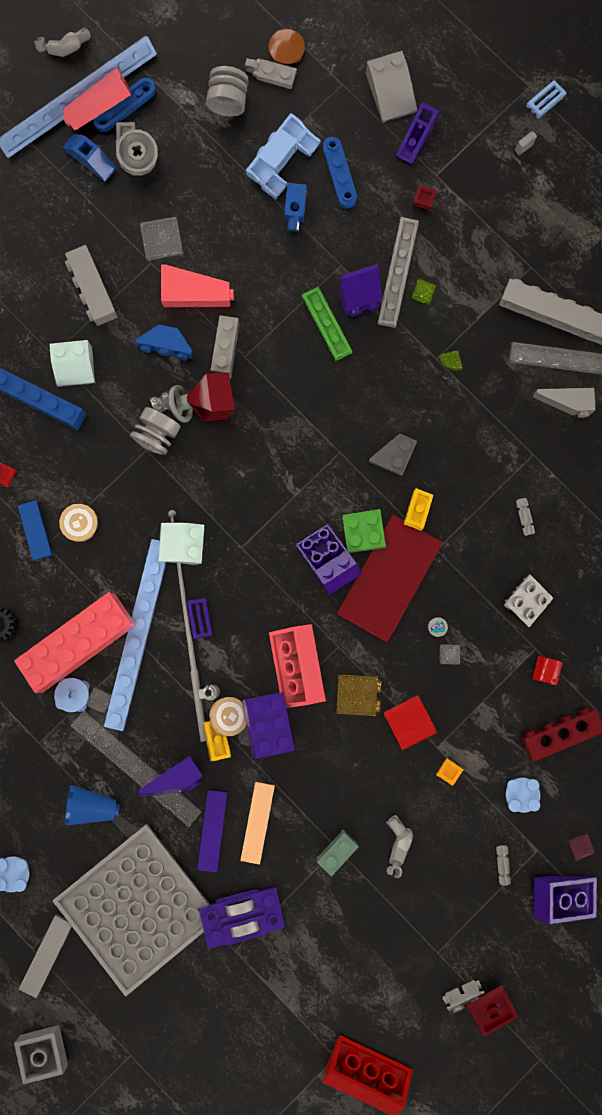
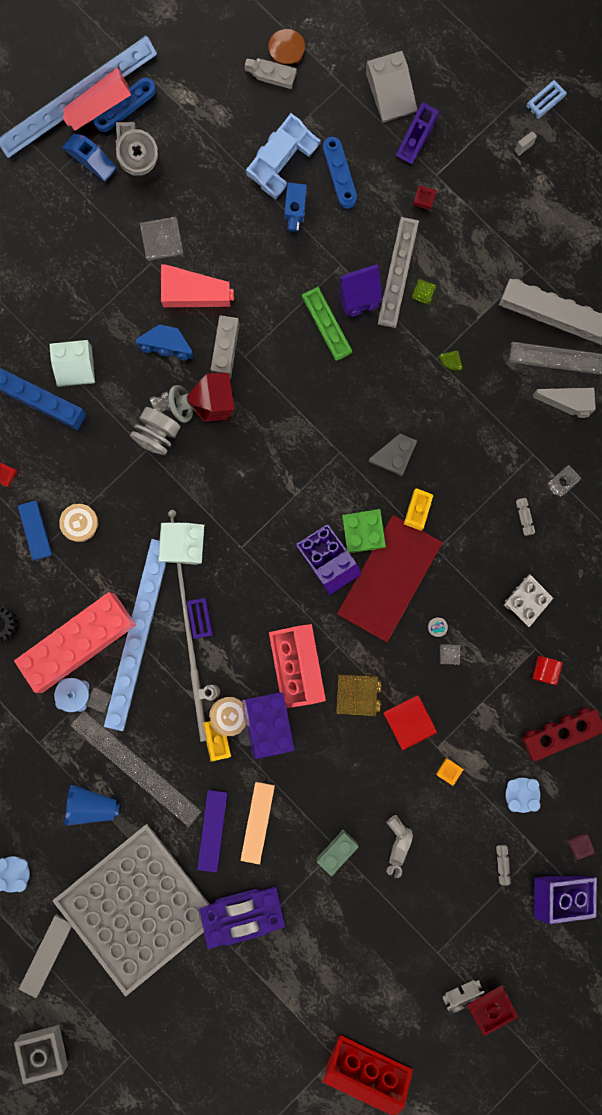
light grey arm [34,28,91,57] -> none
light grey brick [65,245,118,326] -> none
dark purple slope [137,756,203,798] -> none
light grey wheel [206,66,248,116] -> none
none -> clear brick [548,465,582,497]

